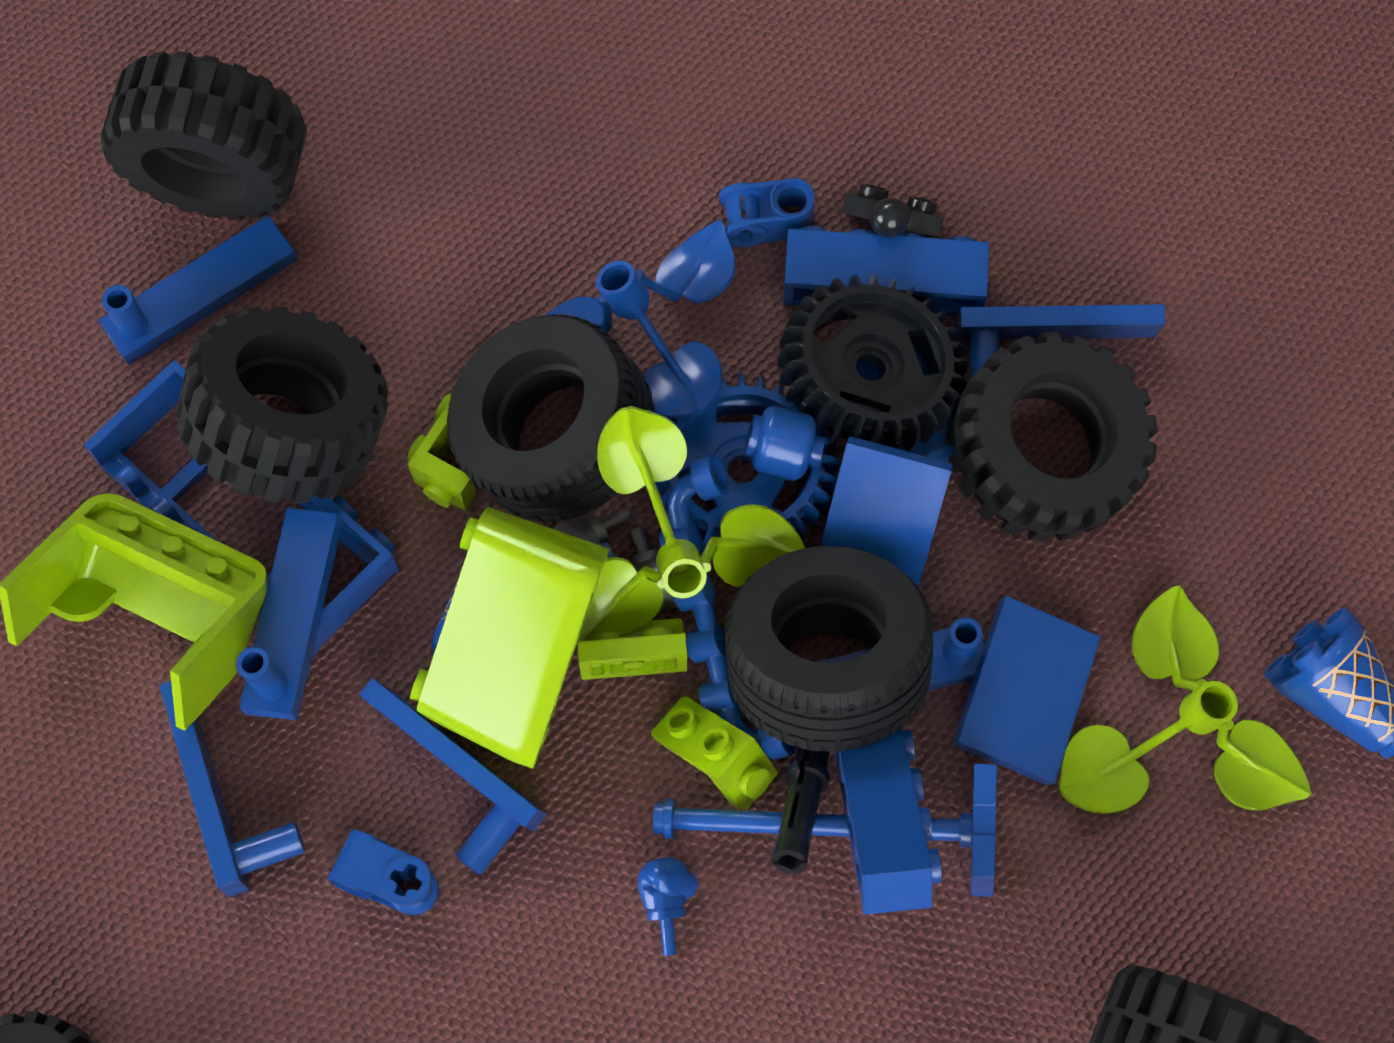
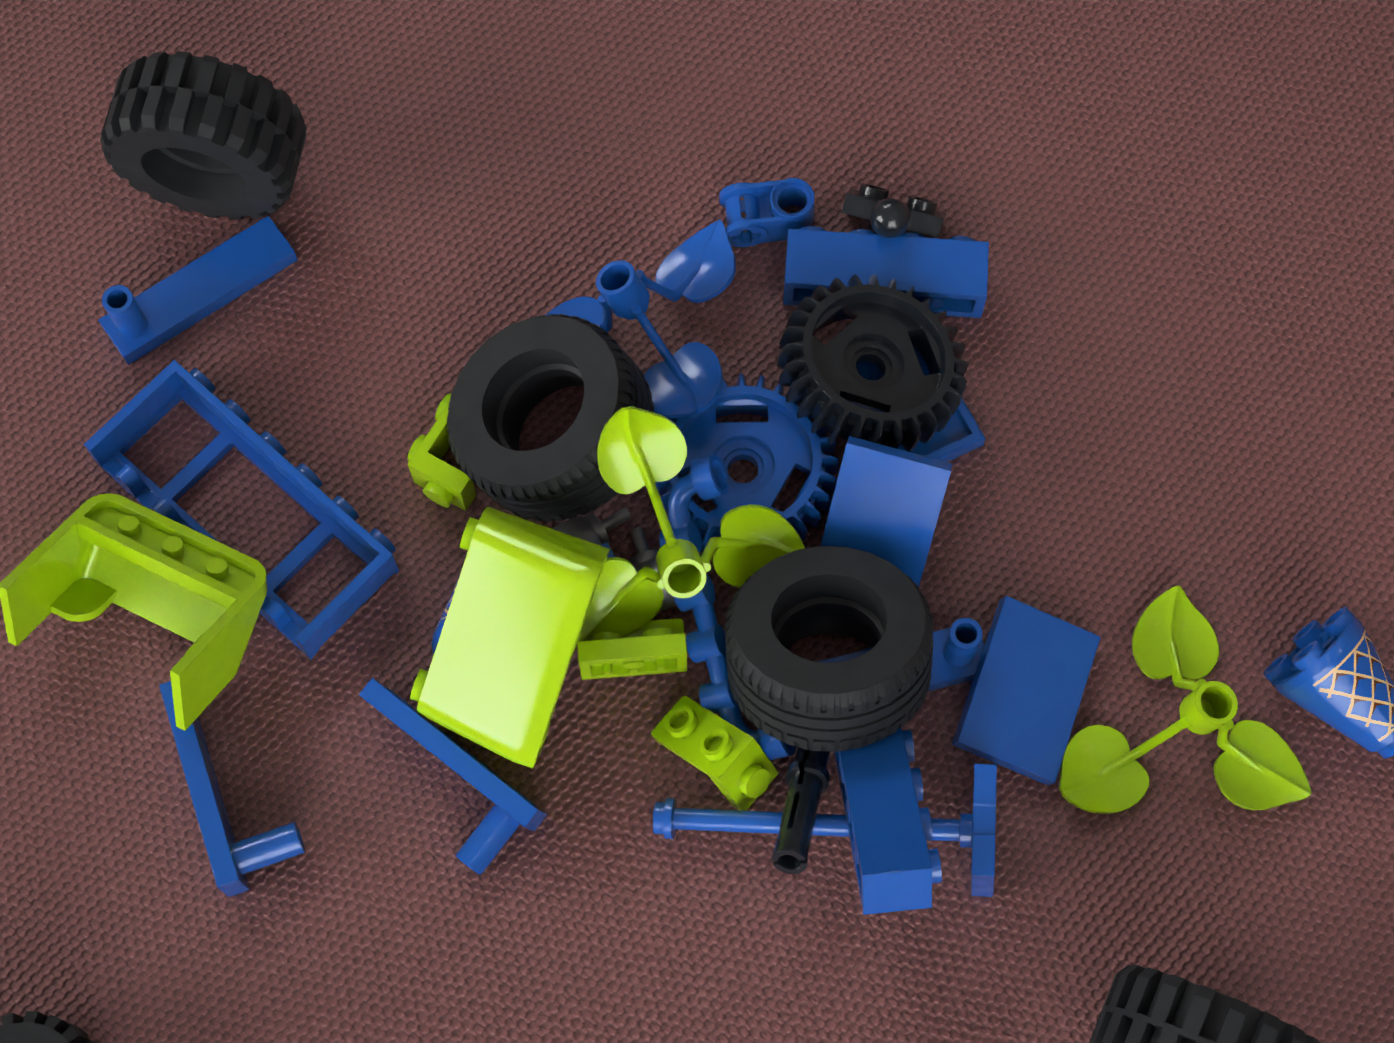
black tyre [176,306,389,504] -> none
blue piece [236,508,343,720] -> none
blue piece [327,829,439,916] -> none
blue piece [638,857,698,956] -> none
blue head [744,406,825,481] -> none
black tyre [946,332,1158,542] -> none
blue piece [955,304,1165,379] -> none

